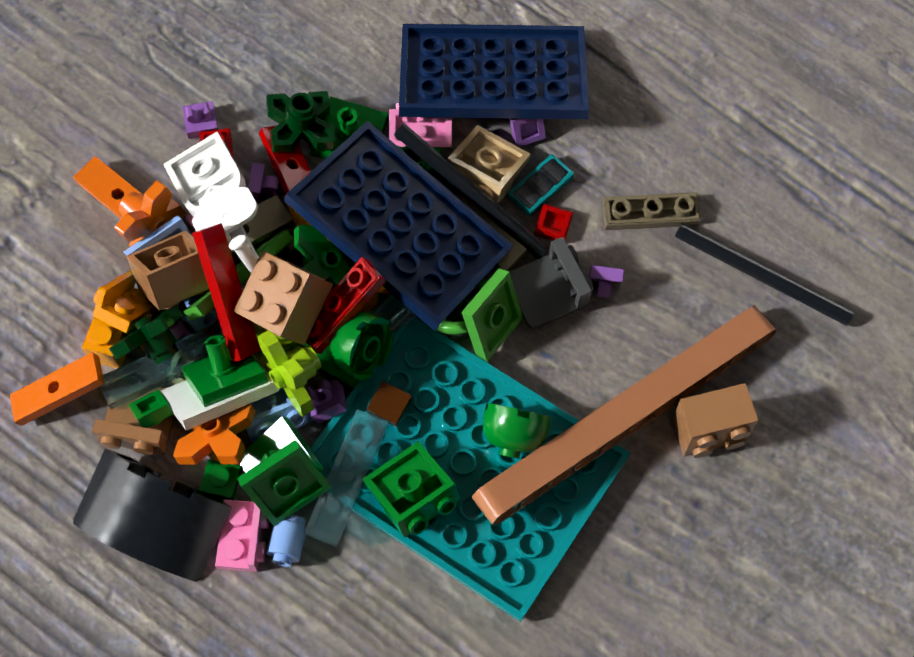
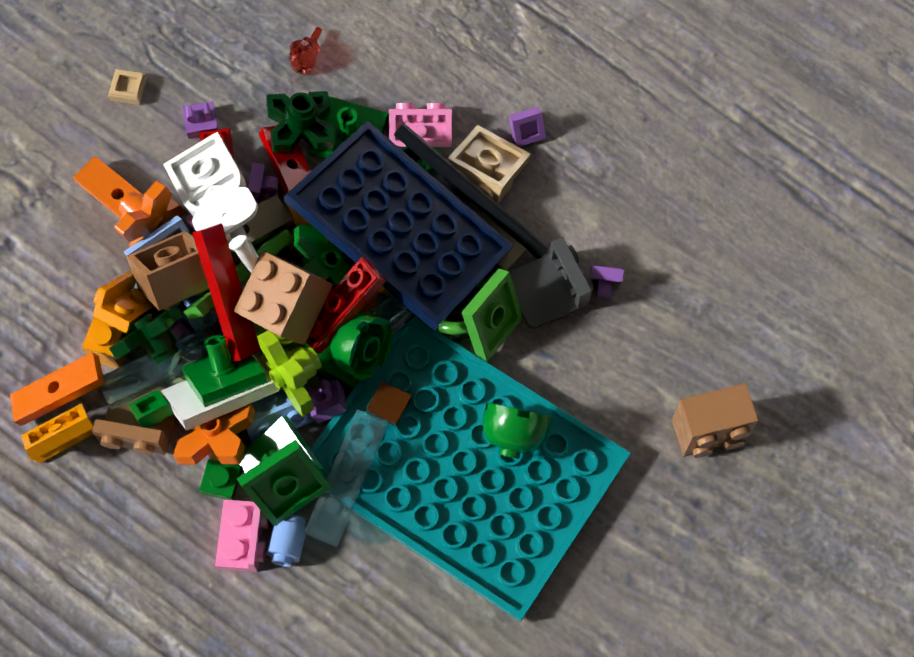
black panel [73,448,232,582] -> none
green plate [363,441,461,538] -> none
dark blue plate [399,24,589,119] -> none
nougat beam [472,305,777,526] -> none
tile [508,154,574,218] -> none
red tile [534,204,574,241] -> none
dark tan tile [603,192,701,230] -> none
black piece [675,223,855,326] -> none
none -> light orange bracket [21,403,94,463]
none -> tan tile [108,69,147,105]
none -> clear red piece [289,27,323,74]

